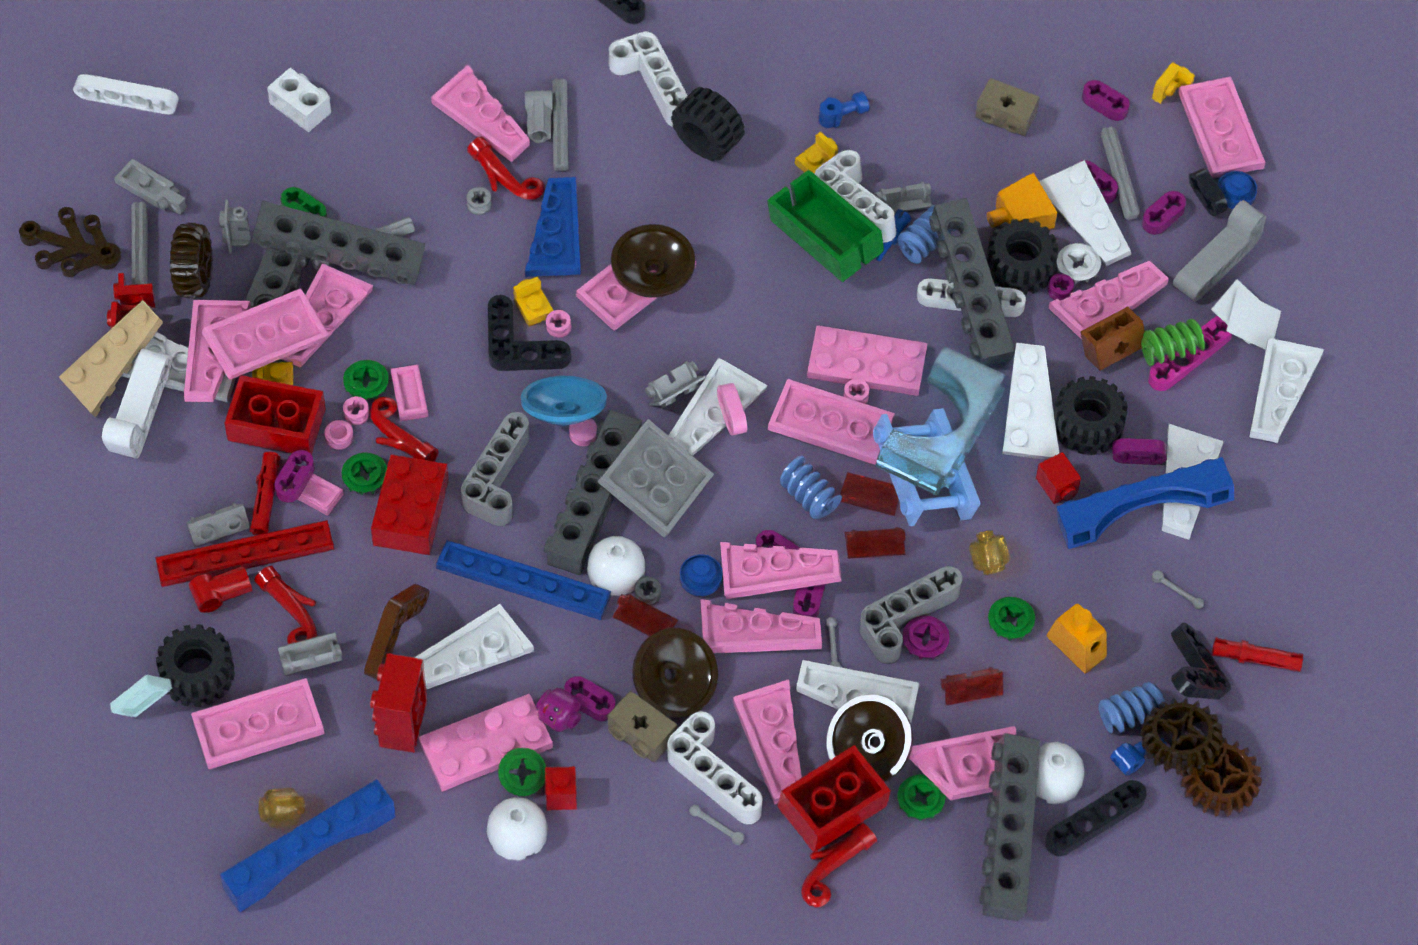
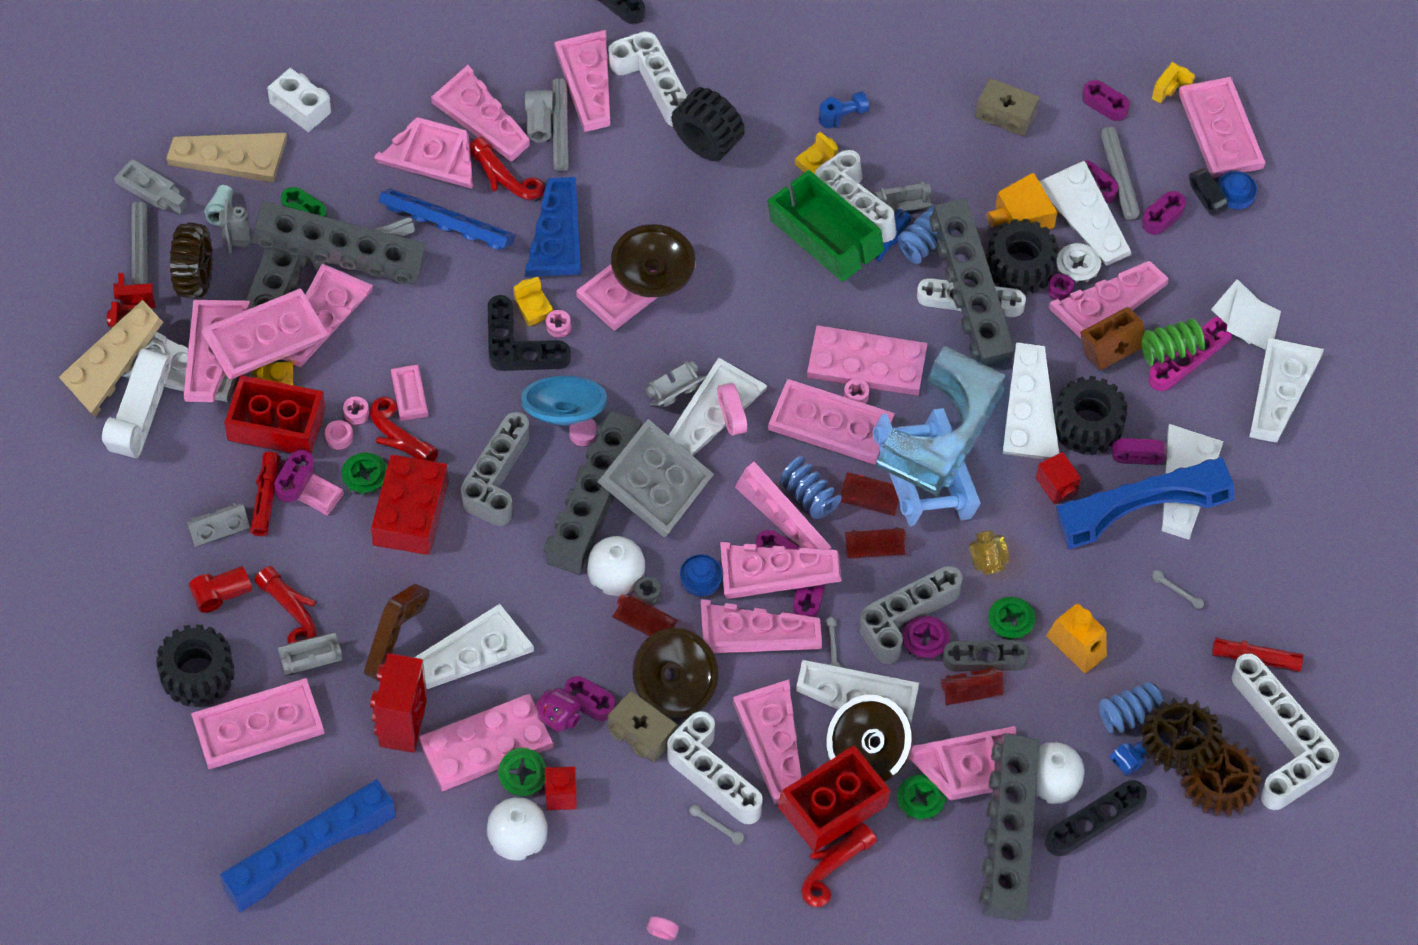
dark brown plant [19,207,121,277] -> none
white beam [73,74,179,114] -> none
light aqua tile [110,675,172,717] -> none
red tile [155,520,334,587] -> none
clear yellow head [258,787,305,828] -> none
green gear [343,360,389,400] -> none
blue tile [436,540,611,620] -> none
light grey bush [466,187,492,215] -> none
black beam [1171,623,1231,700] -> none
light grey beam [1173,200,1266,302] -> none
none -> tan wing [166,133,287,183]
none -> light aqua cone [204,185,233,226]
none -> bright pink wing [374,117,473,189]
none -> blue plate [378,188,516,250]
none -> bright pink wing [554,30,610,132]
none -> bright pink tile [646,917,679,940]
none -> bright pink wing [735,462,832,550]
none -> dark grey beam [942,640,1029,672]
none -> white beam [1232,654,1339,810]

